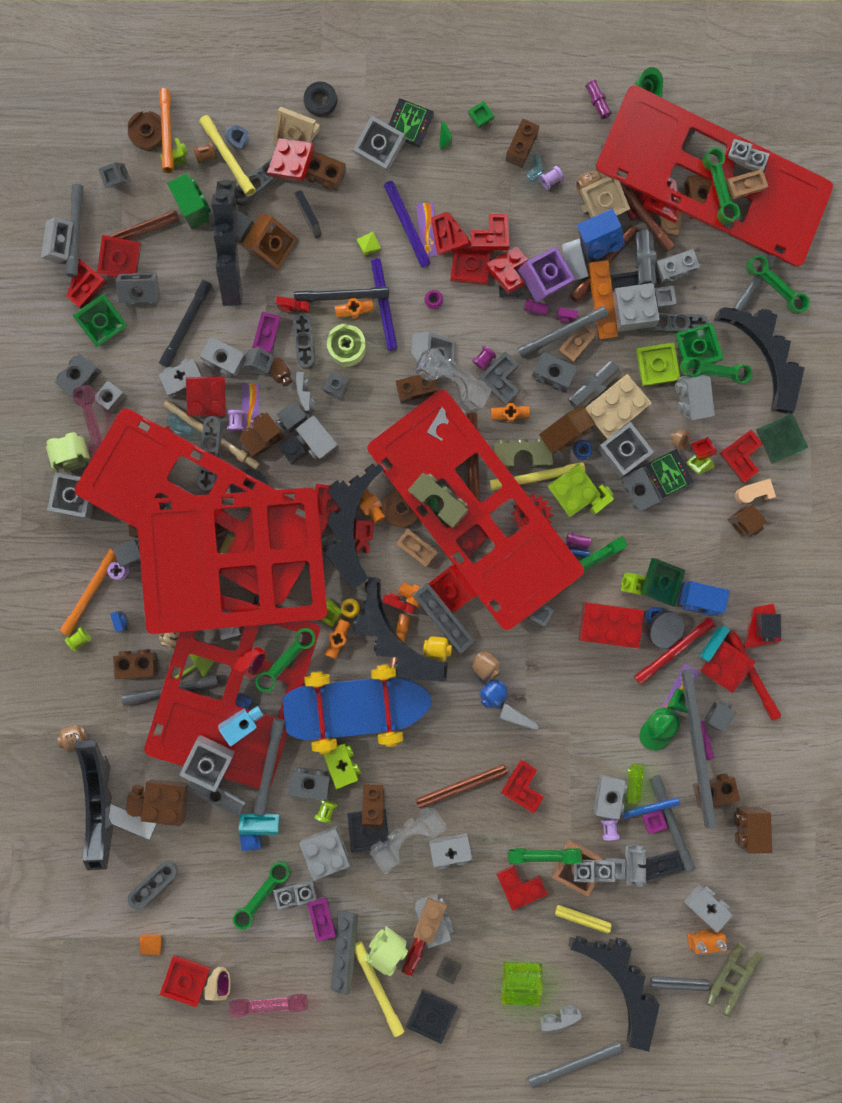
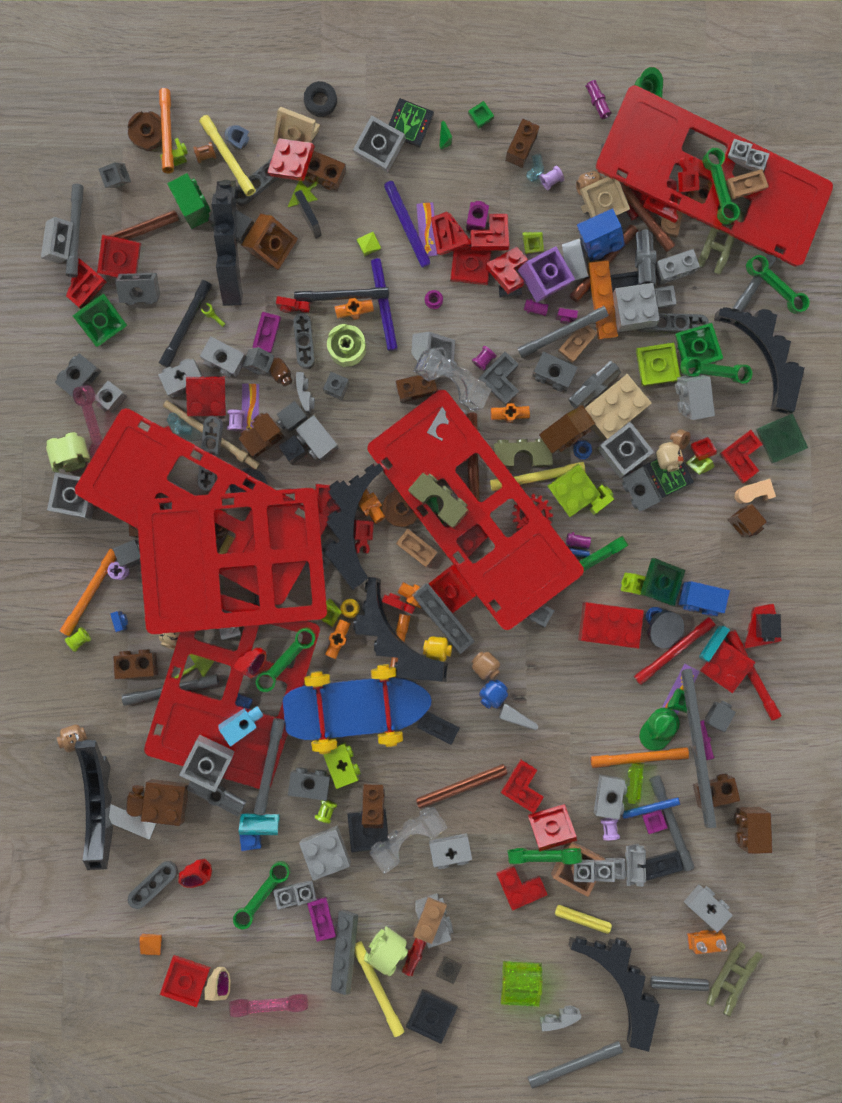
none -> red rock [178,858,213,888]
none -> lime hand [201,303,225,327]
none -> lime piece [287,181,318,208]
none -> black plate [417,711,460,745]
none -> magenta brick [466,201,489,231]
none -> lime slope [522,232,544,254]
none -> plate [528,804,577,852]
none -> orange piece [591,747,689,768]
none -> tan head [656,442,684,472]
none -> red plate [678,156,699,192]
none -> olive piece [698,205,744,275]

